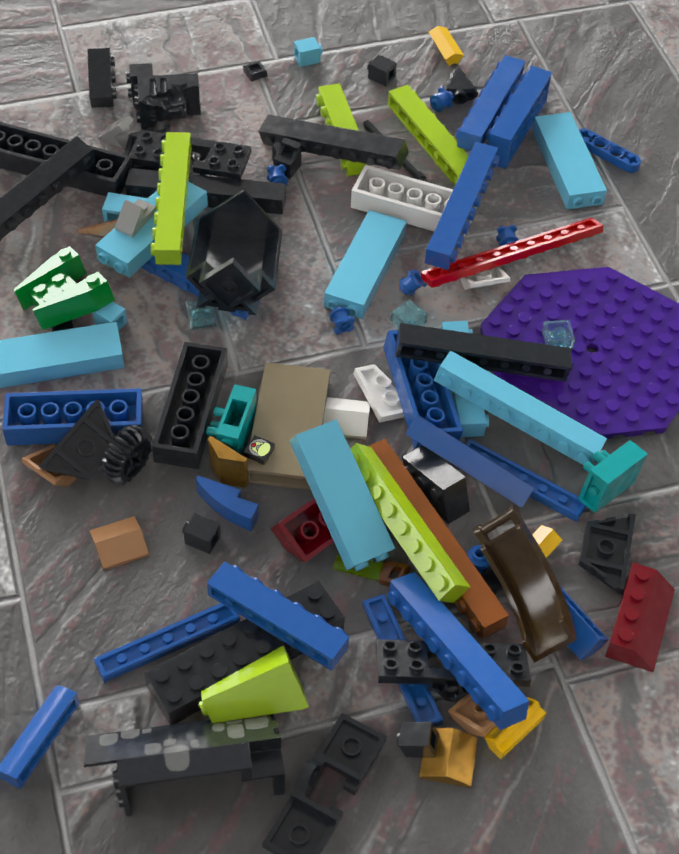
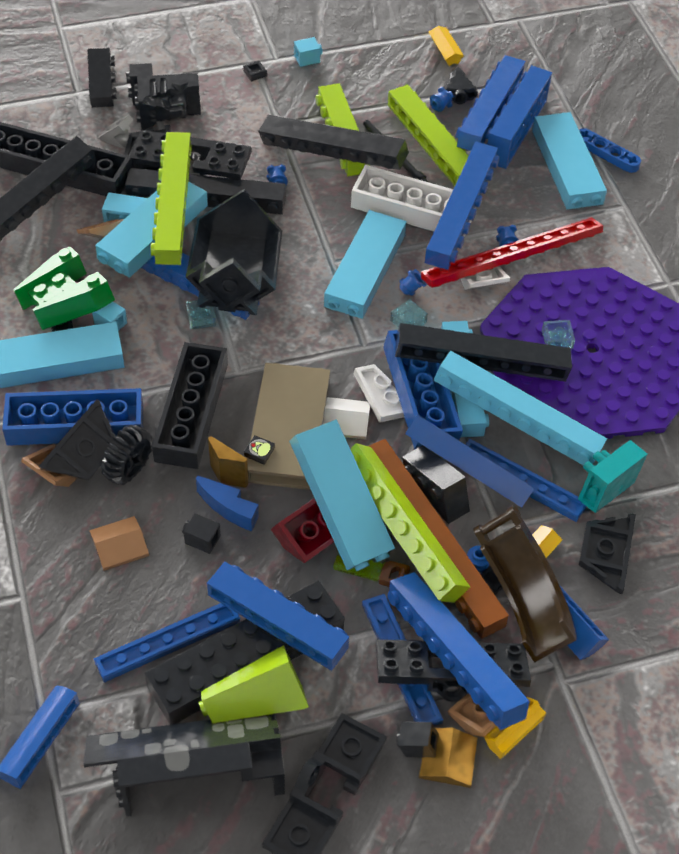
light grey slope [115,199,156,238] -> none
teal piece [206,384,257,456] -> none
black brick [272,137,302,179] -> none
blue brick [329,307,355,335] -> none
black brick [367,54,397,87] -> none
dark red slope [605,562,675,672] -> none

